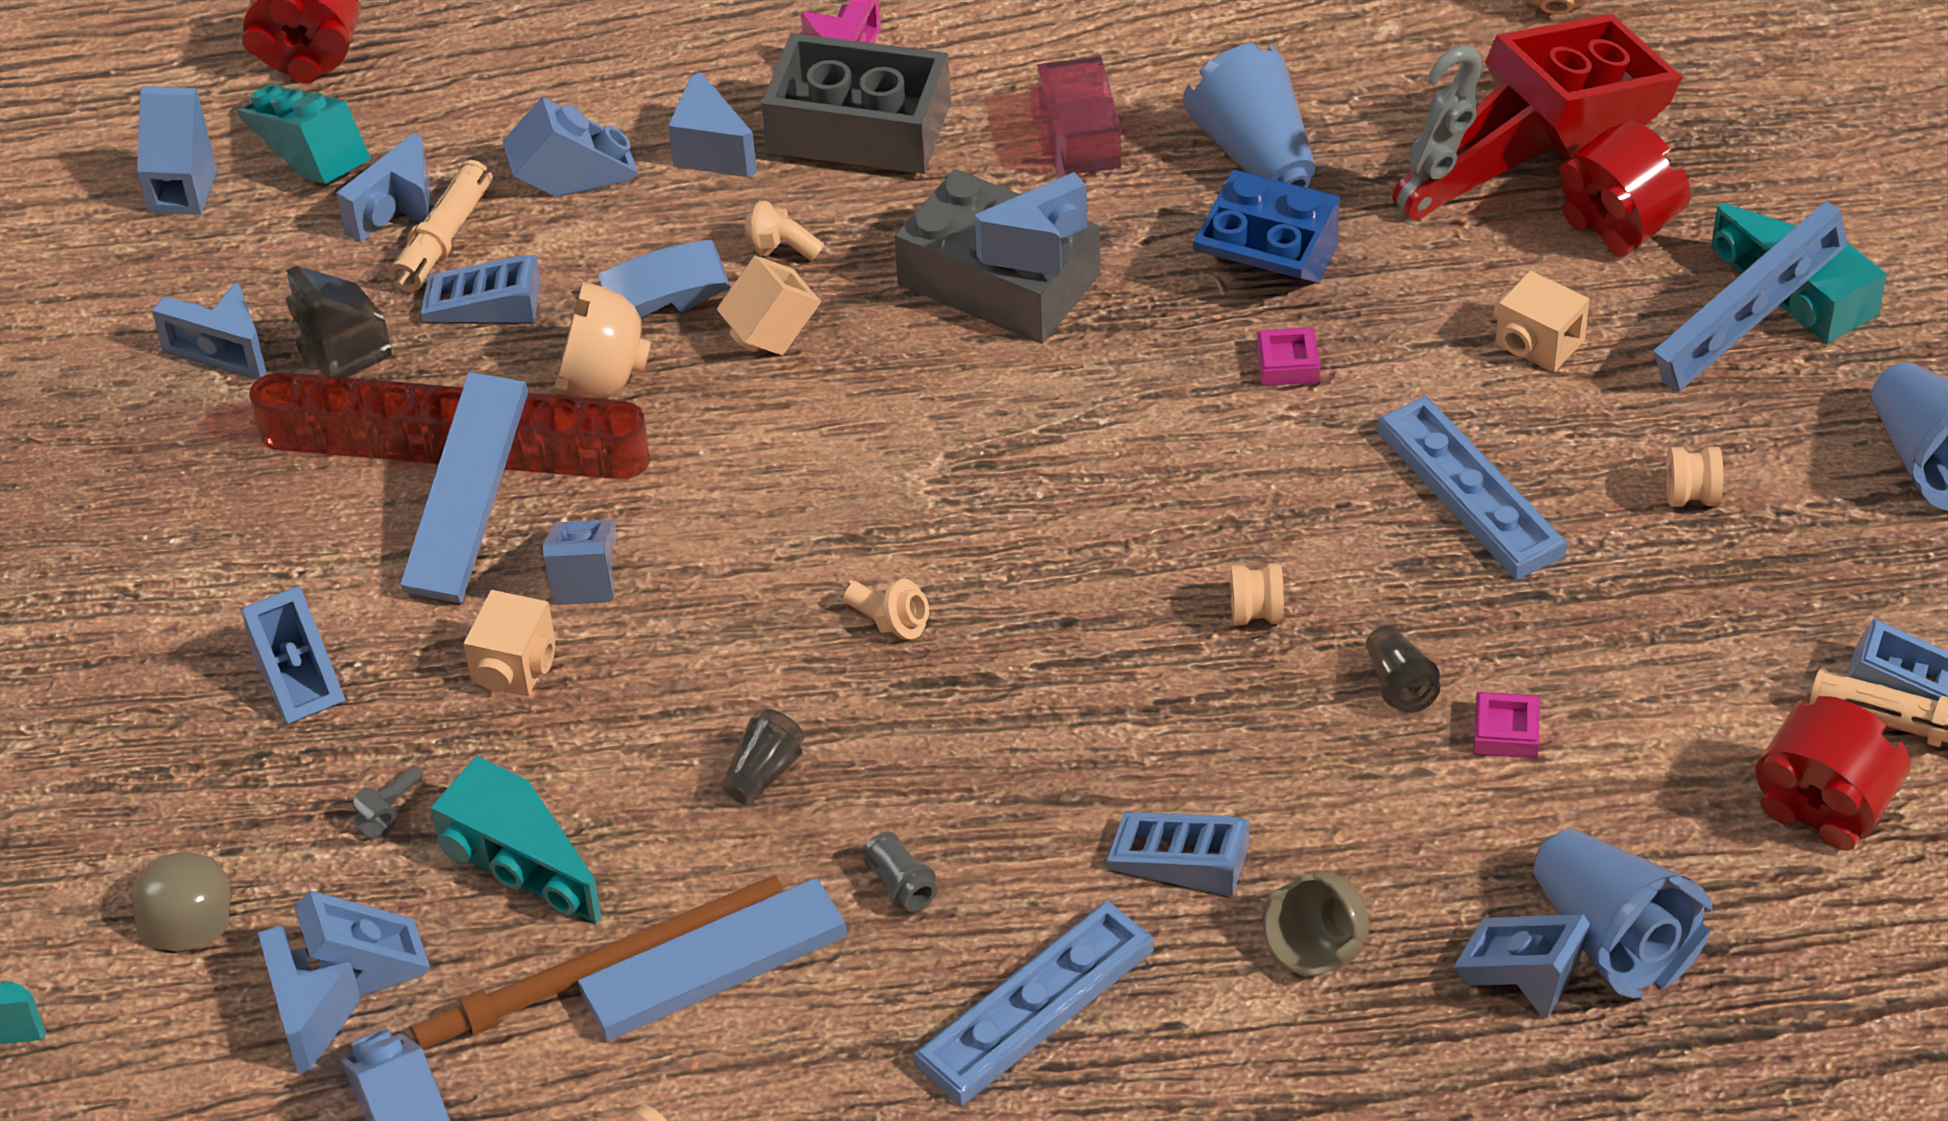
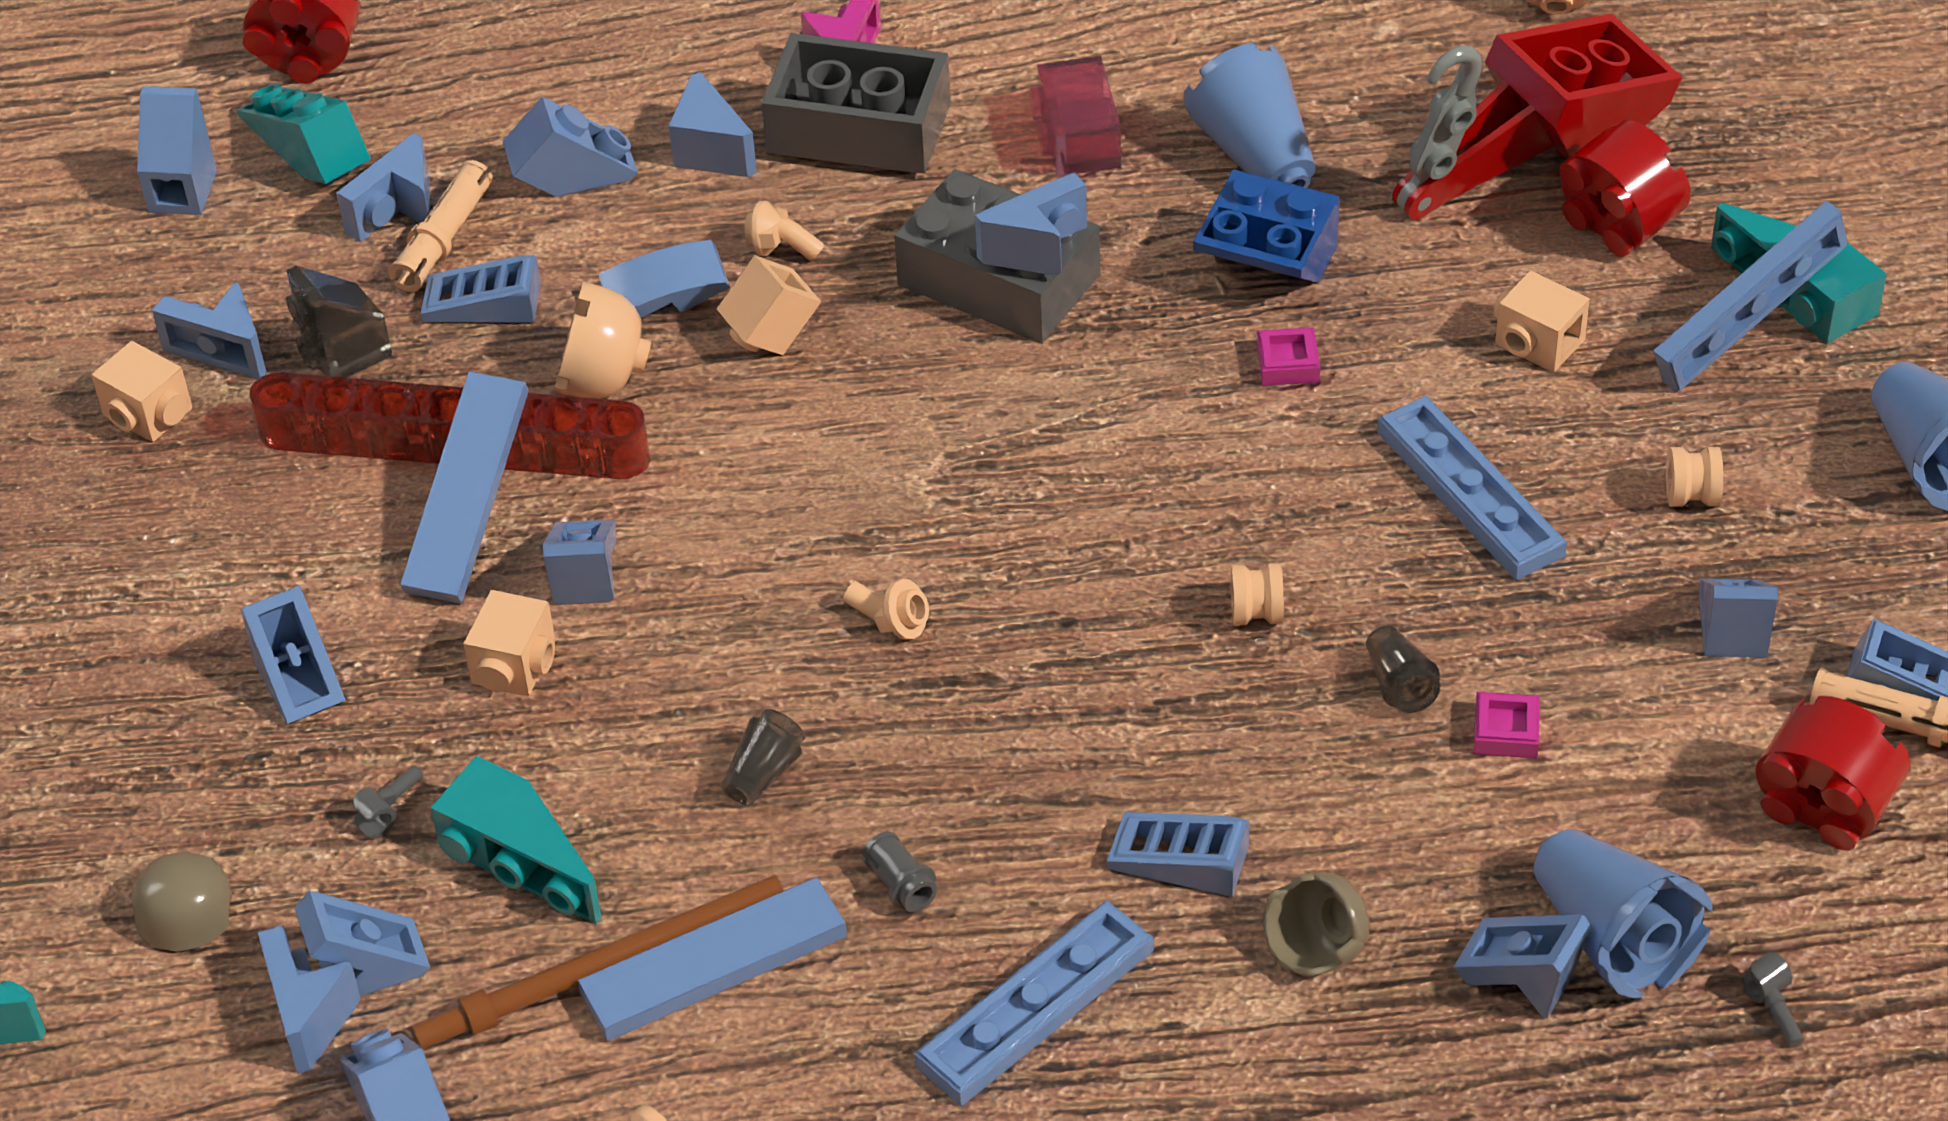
none -> light nougat brick [91,340,193,442]
none -> medium blue slope [1698,578,1778,658]
none -> dark grey hand [1743,951,1804,1047]

